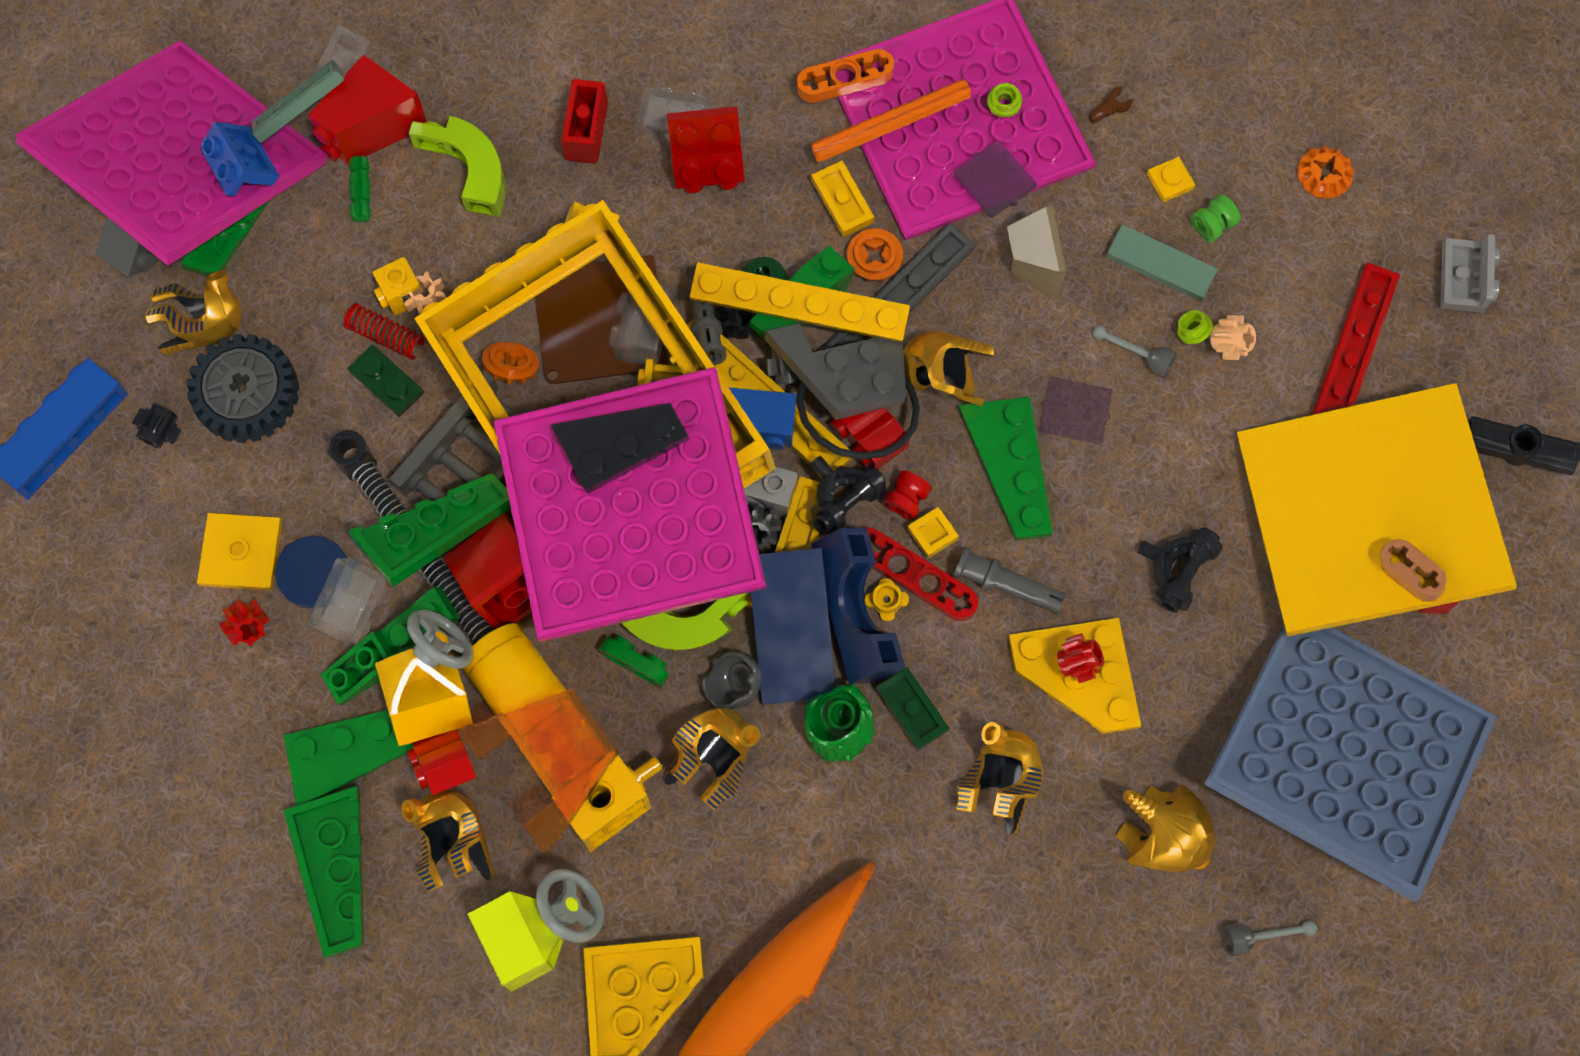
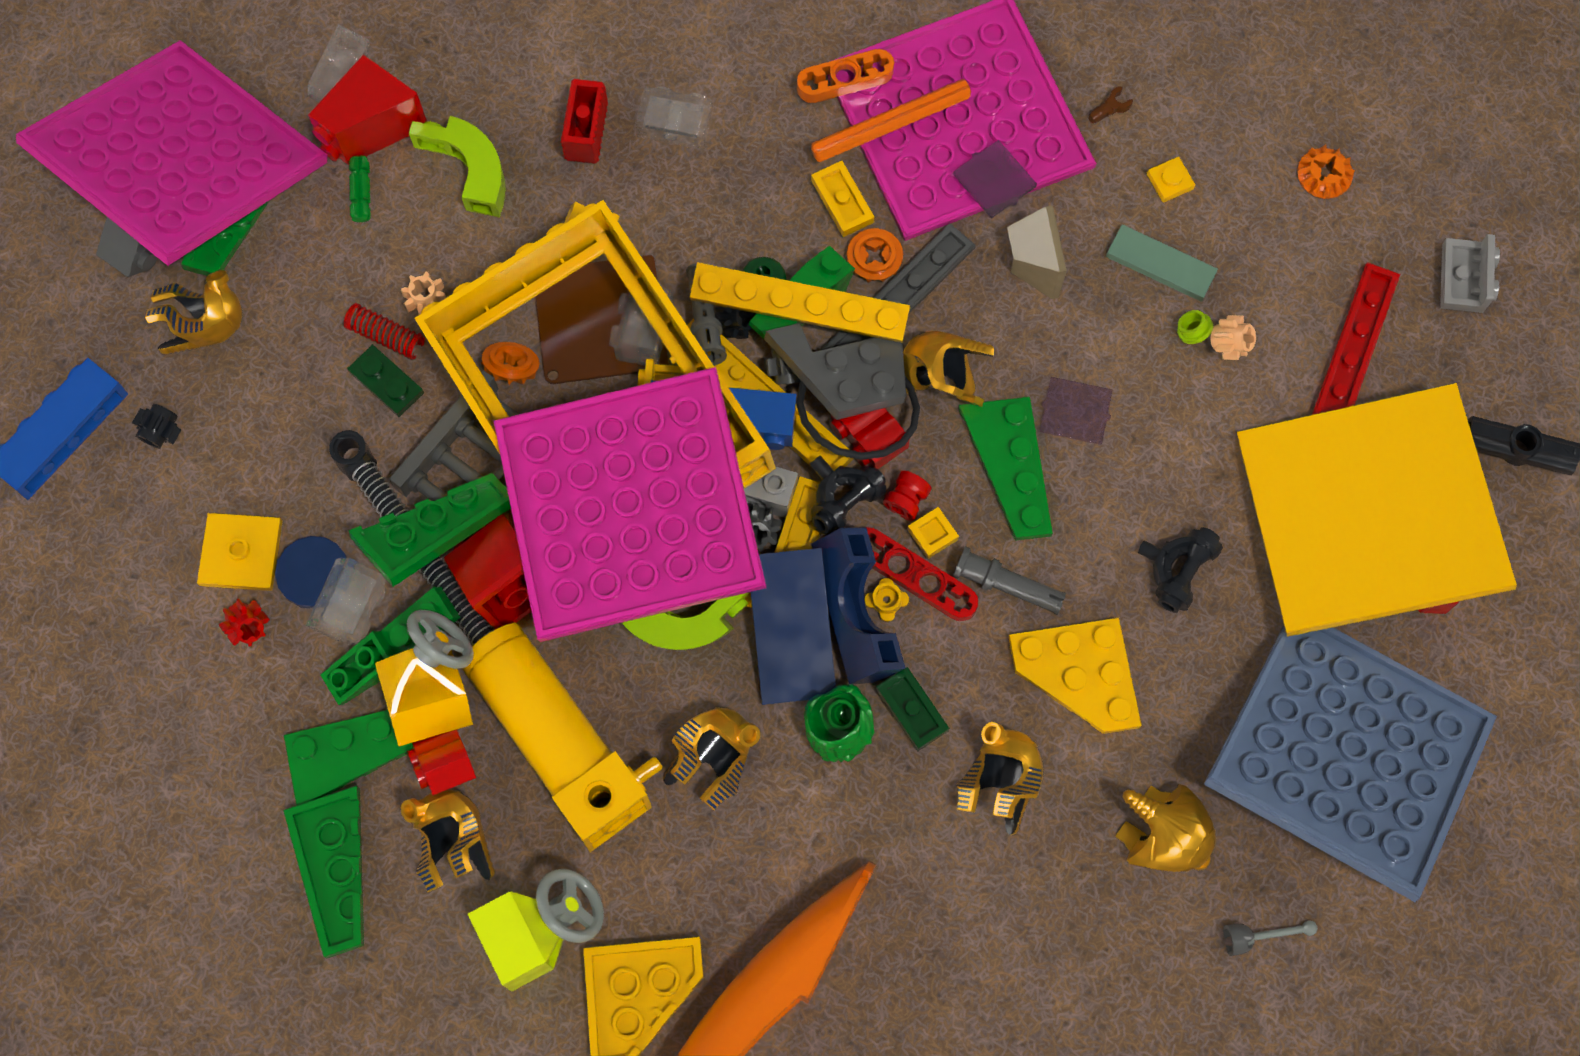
wheel [187,334,299,443] -> none
blue bracket [200,122,279,197] -> none
sand green tile [251,60,344,143] -> none
yellow bracket [372,257,420,316] -> none
clear orange wing [457,689,619,854] -> none
black wing [551,403,690,494] -> none
green plate [598,635,669,688] -> none
red plate [667,106,745,193] -> none
dark grey hair [702,651,762,709] -> none
lime plate [987,83,1022,118] -> none
red gear [1057,633,1104,684] -> none
hinge [1092,326,1177,378] -> none
bright green wheel [1190,194,1241,243] -> none
nougat beam [1381,539,1446,602] -> none

